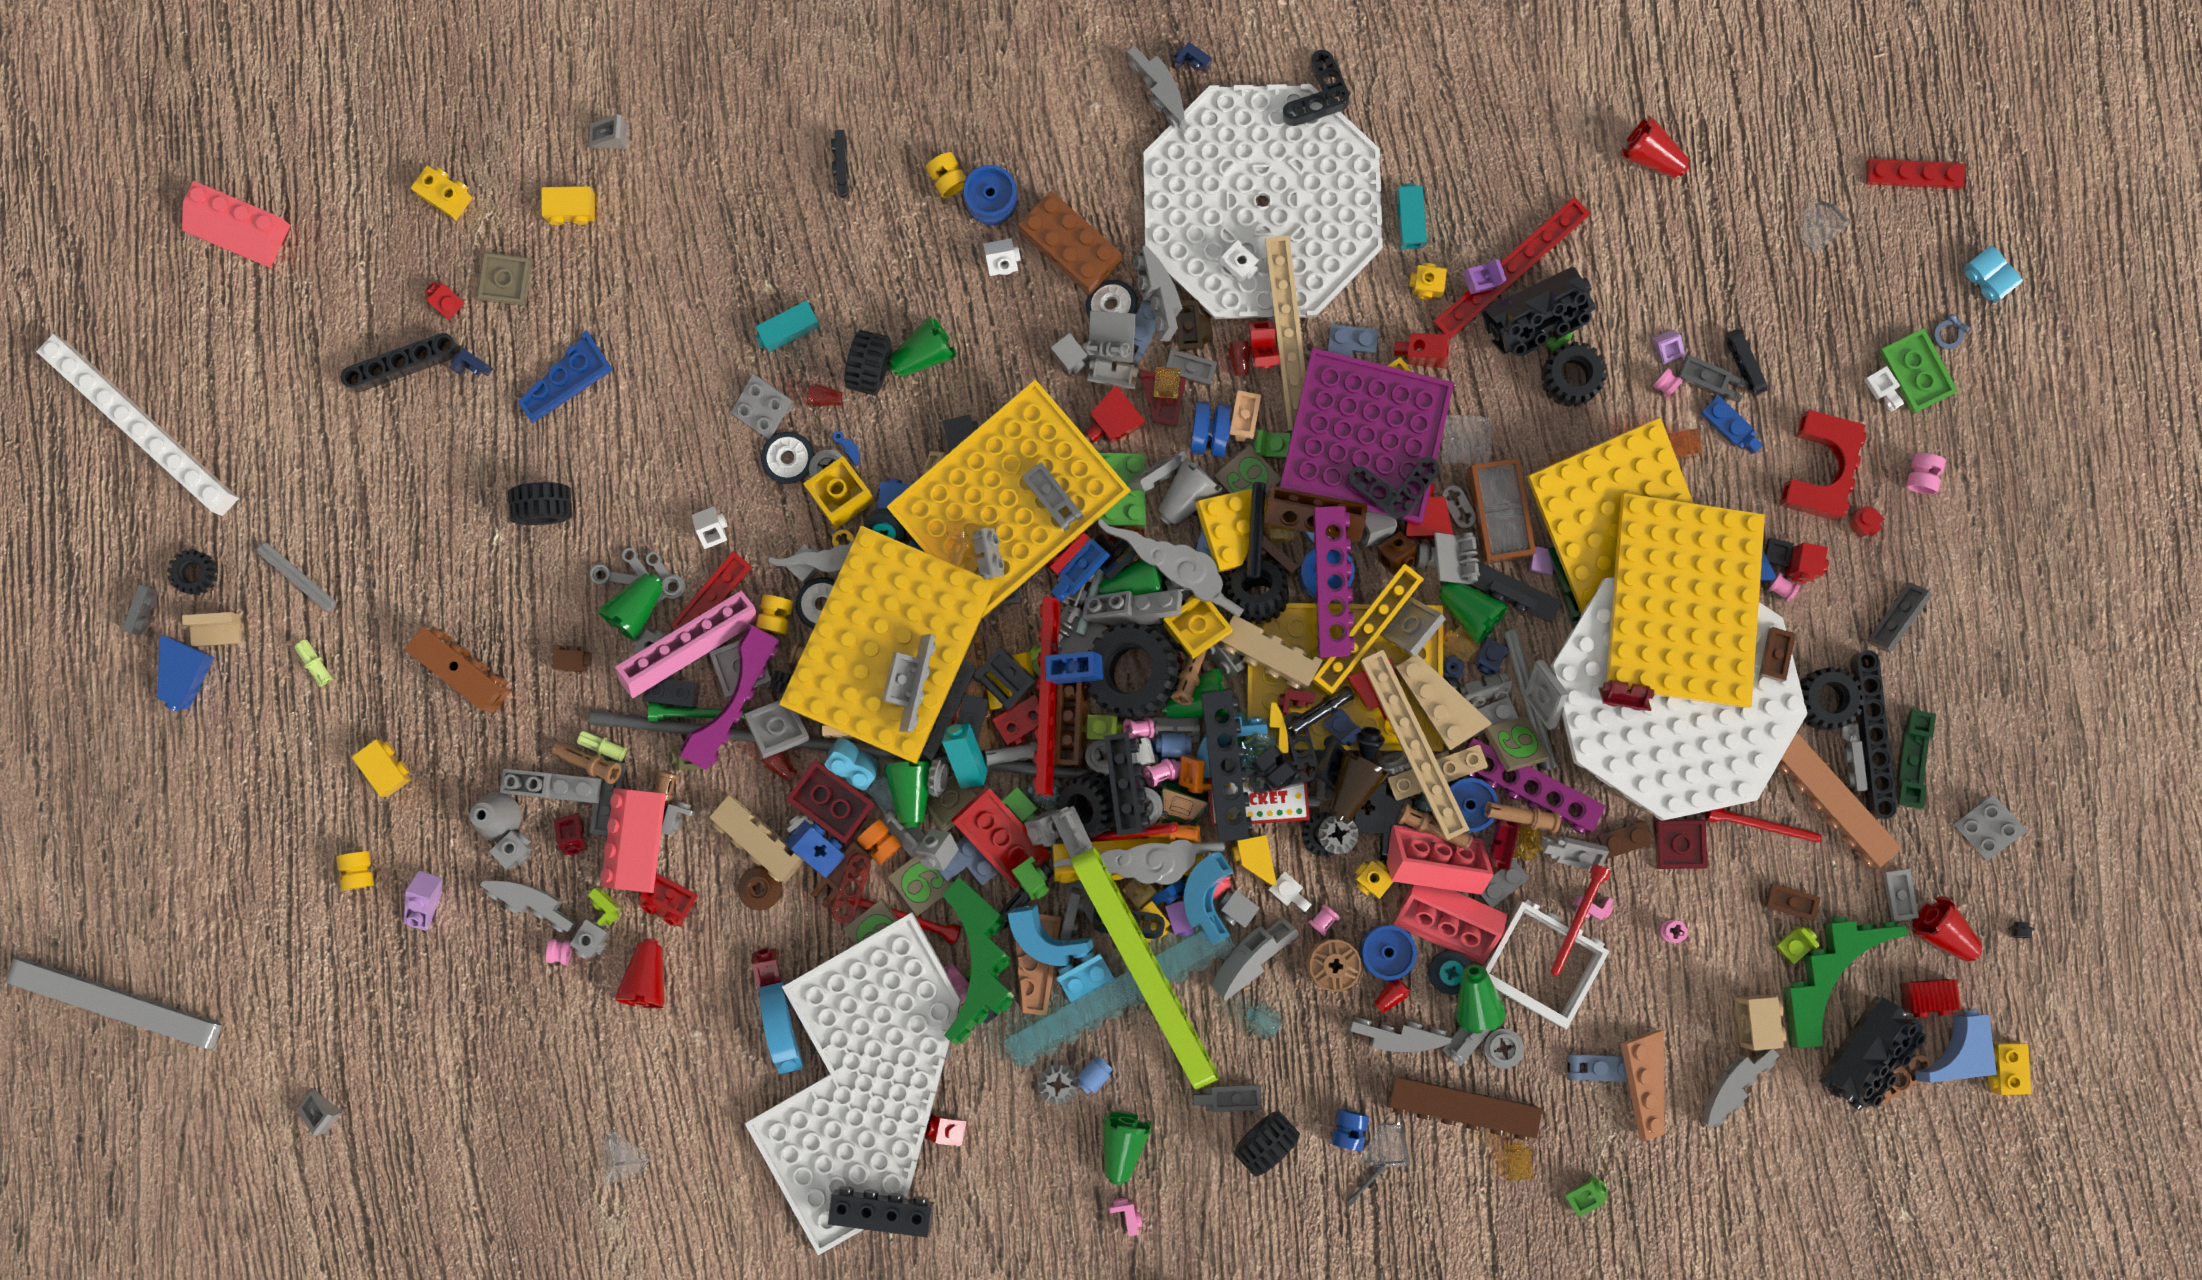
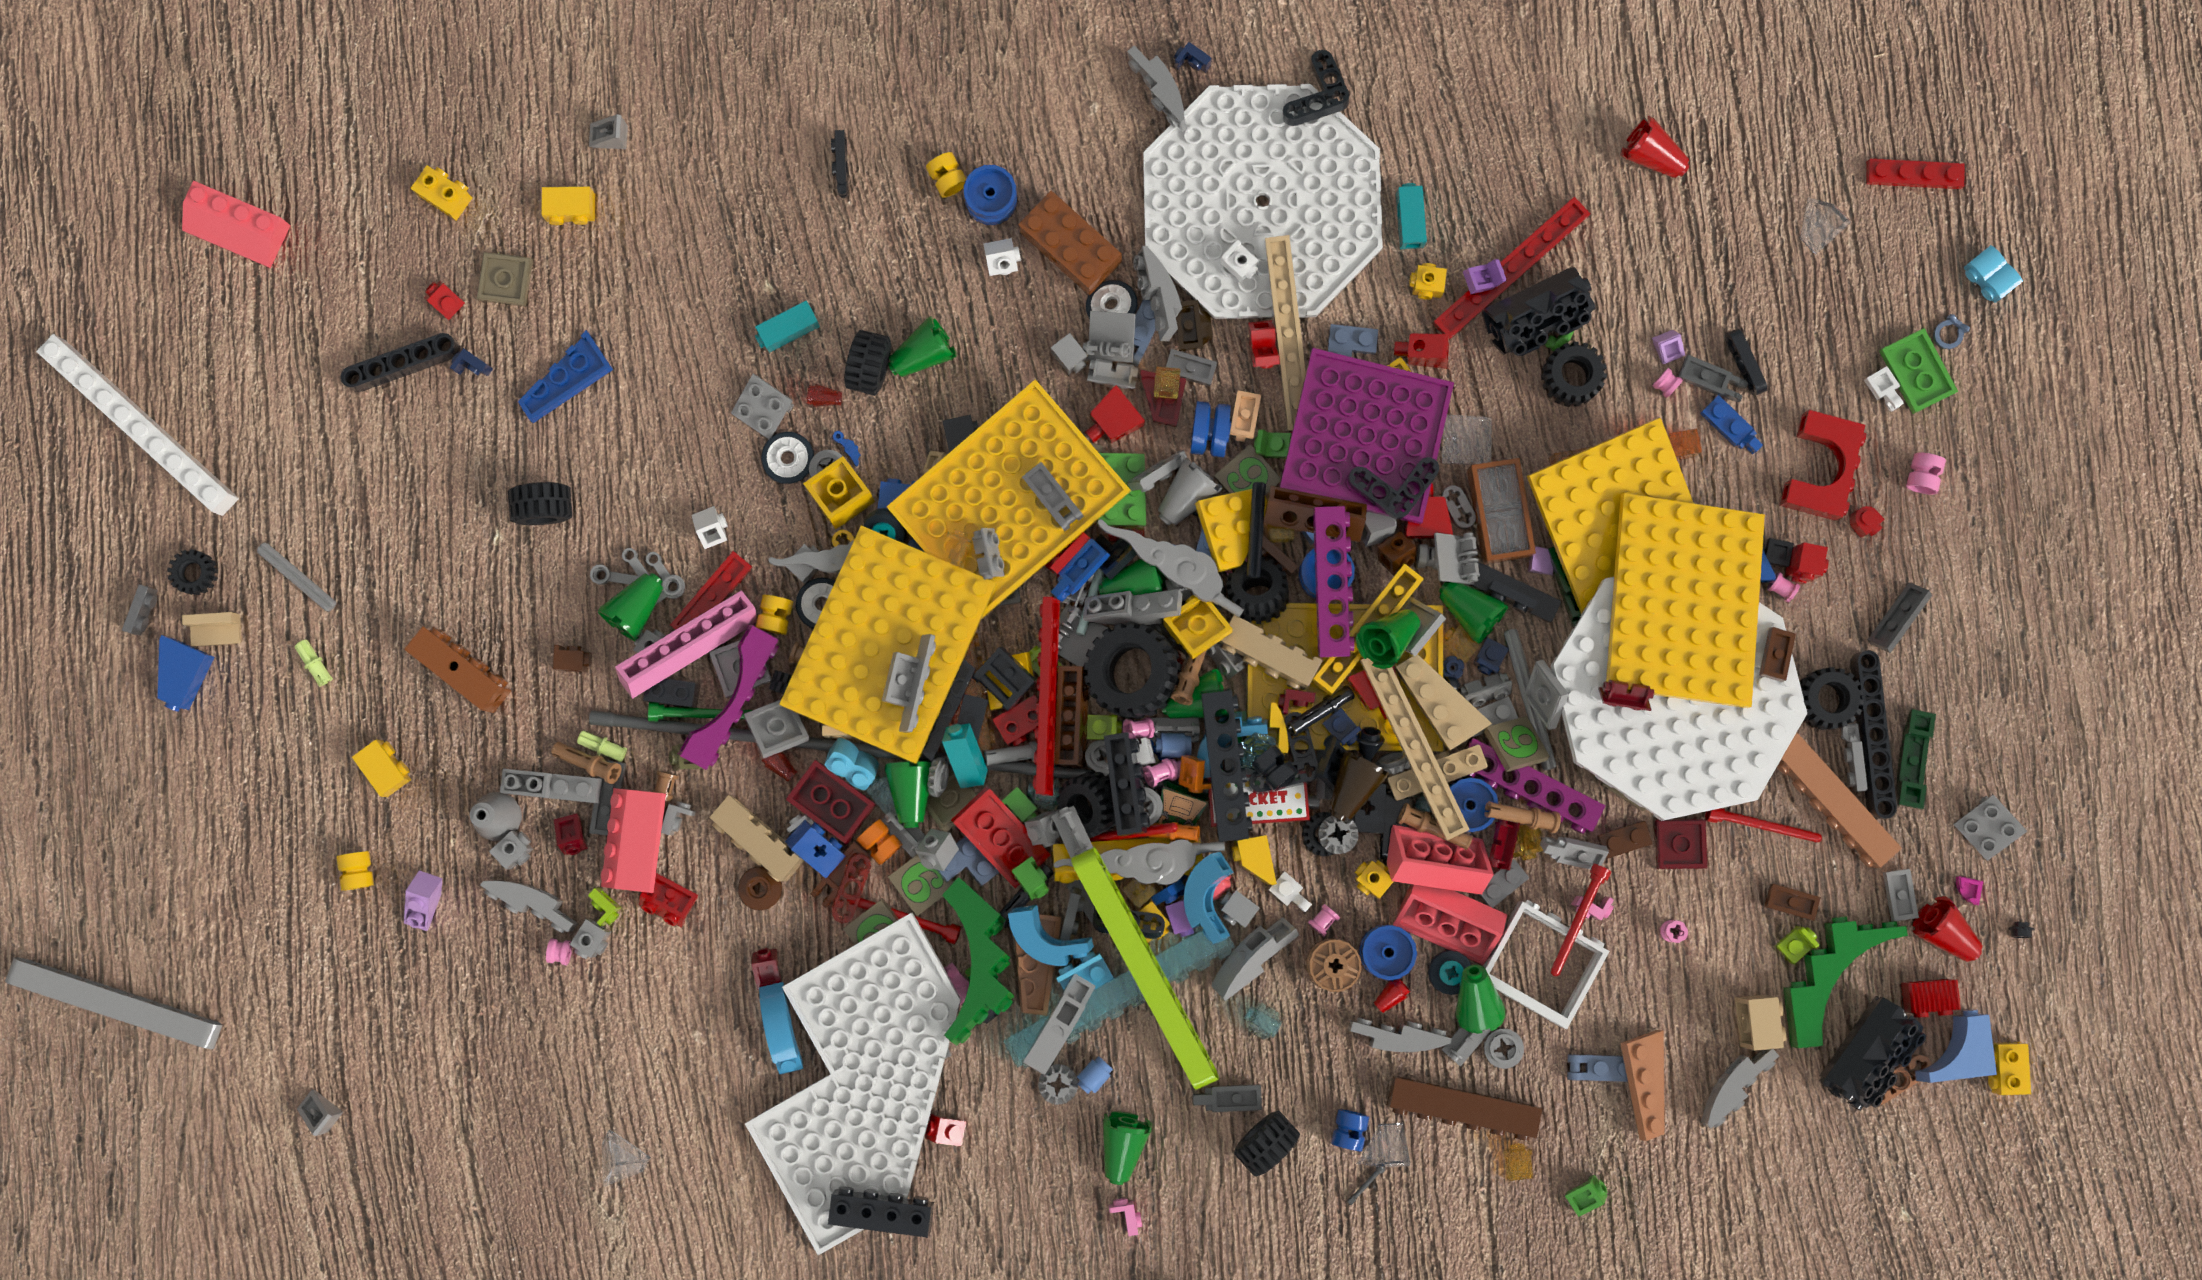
red cone [615,938,665,1009] -> none
blue brick [1045,651,1103,684] -> none
clear red cone [1227,341,1251,376] -> none
none -> light grey slope [1023,974,1096,1075]
none -> green cone [1356,609,1420,669]
none -> dark pink tile [1956,876,1983,906]

